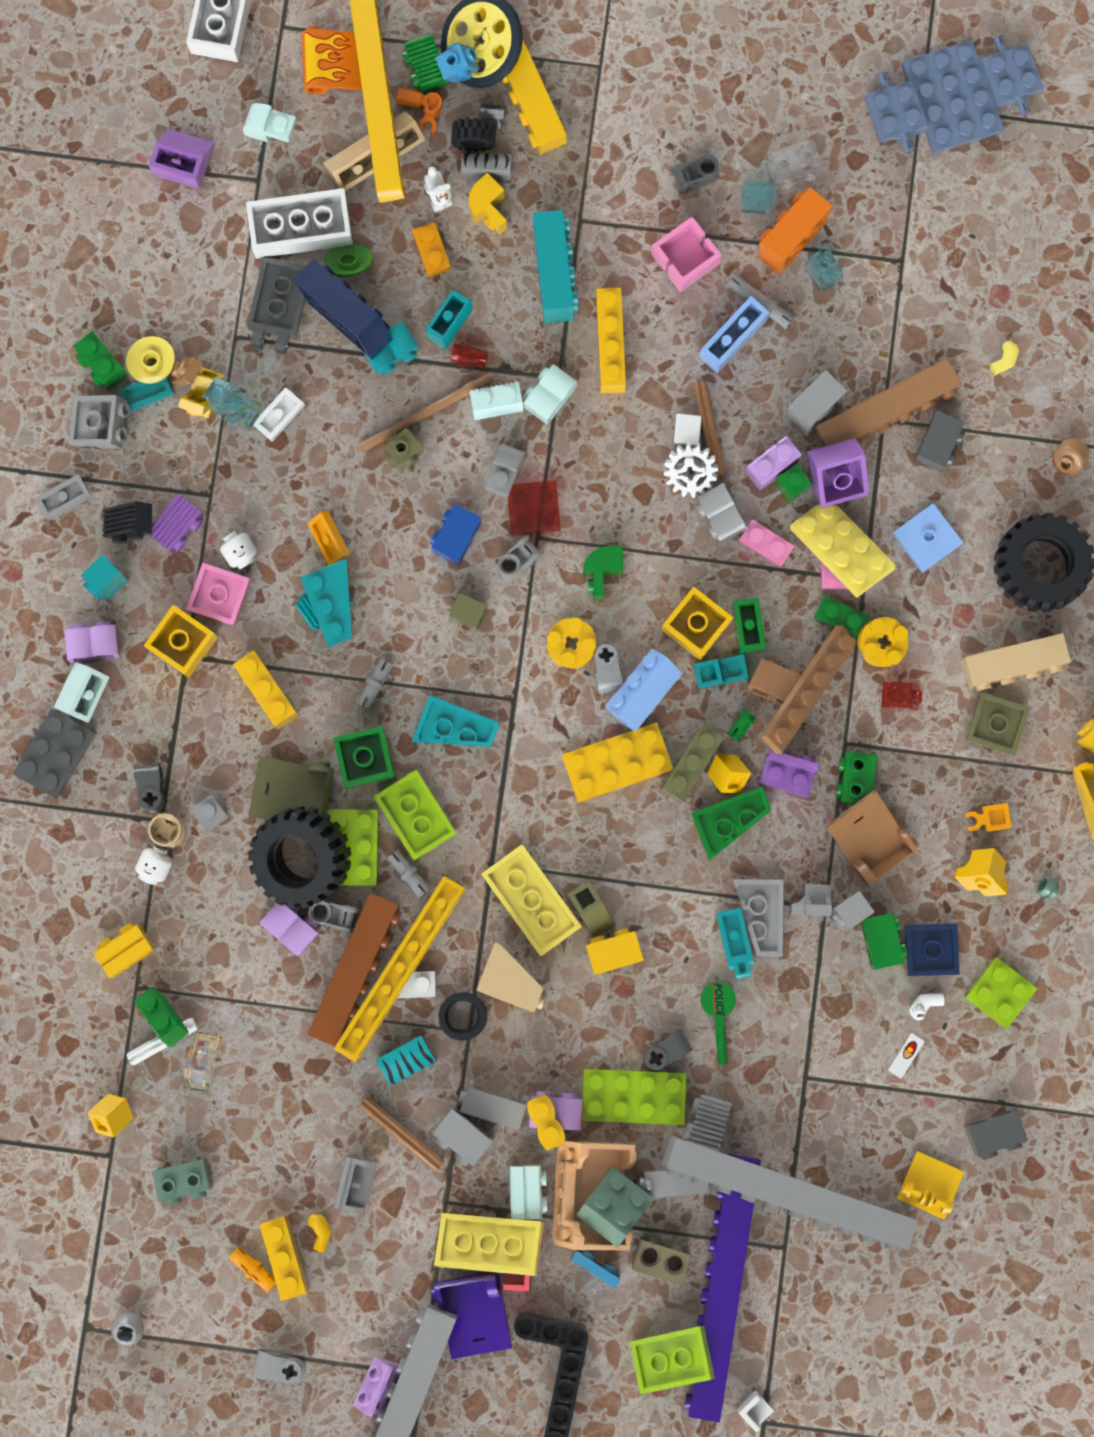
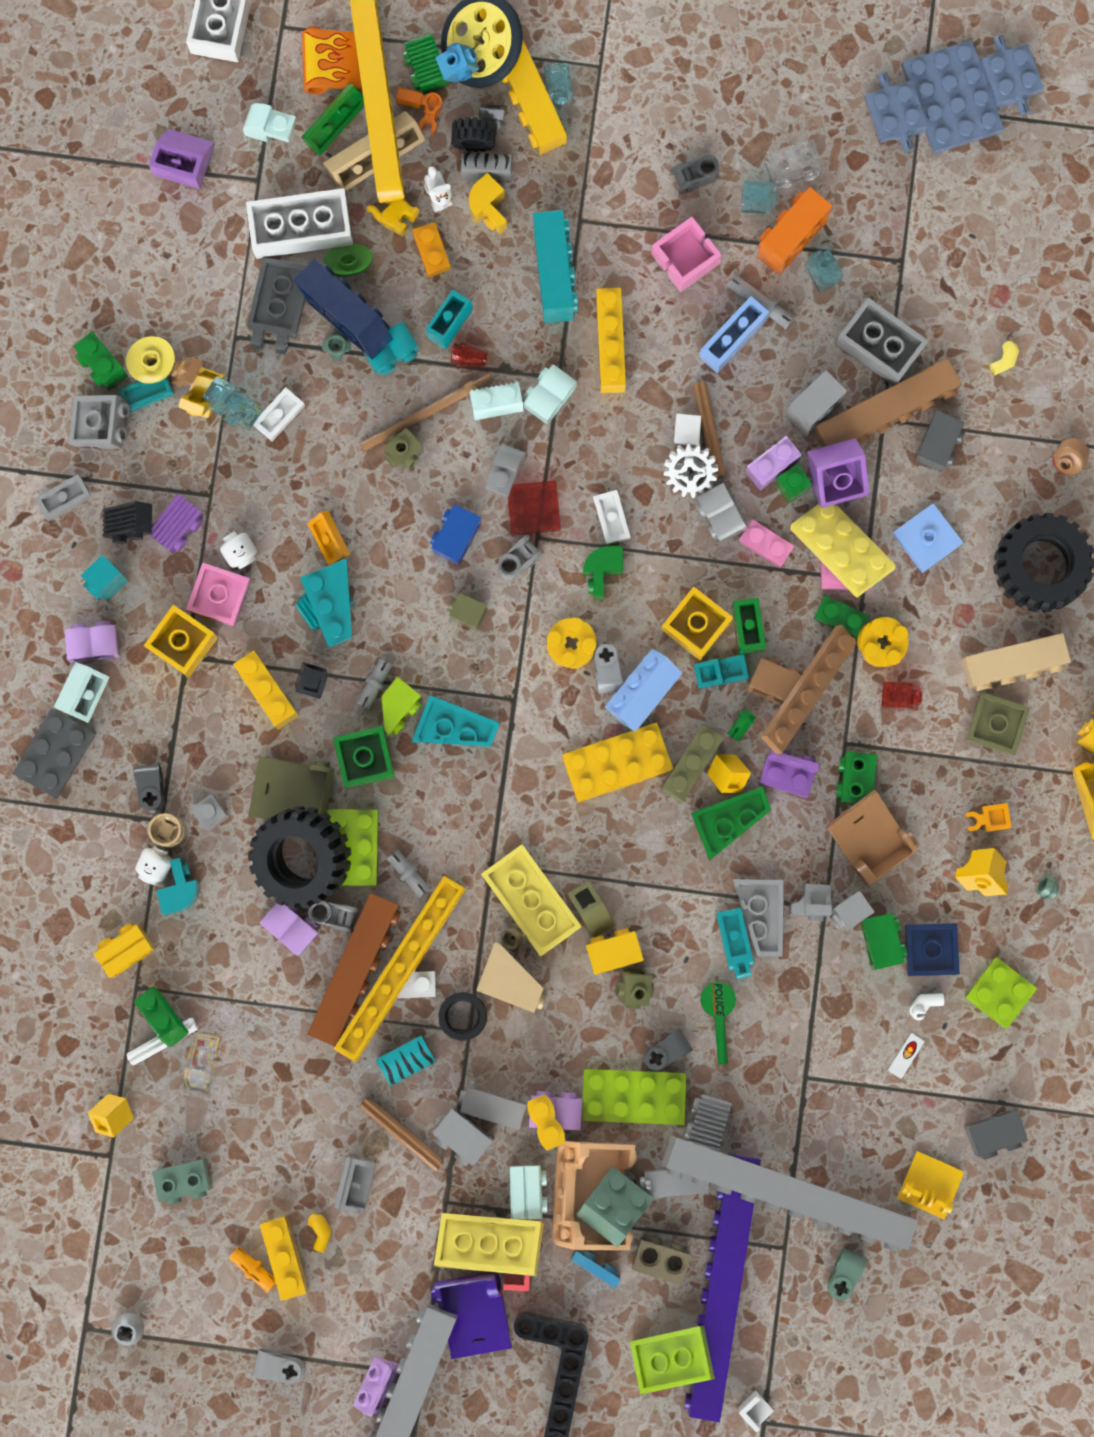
lime plate [374,769,457,861] -> none
none -> teal brick [156,858,200,916]
none -> black brick [295,662,328,699]
none -> green plate [301,84,364,156]
none -> sand green plate [322,332,352,361]
none -> yellow animal [366,199,420,237]
none -> lime slope [381,677,422,737]
none -> dark tan plate [500,923,528,953]
none -> clear light blue brick [544,63,573,105]
none -> white plate [593,490,631,546]
none -> olive brick [615,968,654,1009]
none -> sand green piece [827,1248,868,1301]
none -> light grey brick [836,297,929,386]

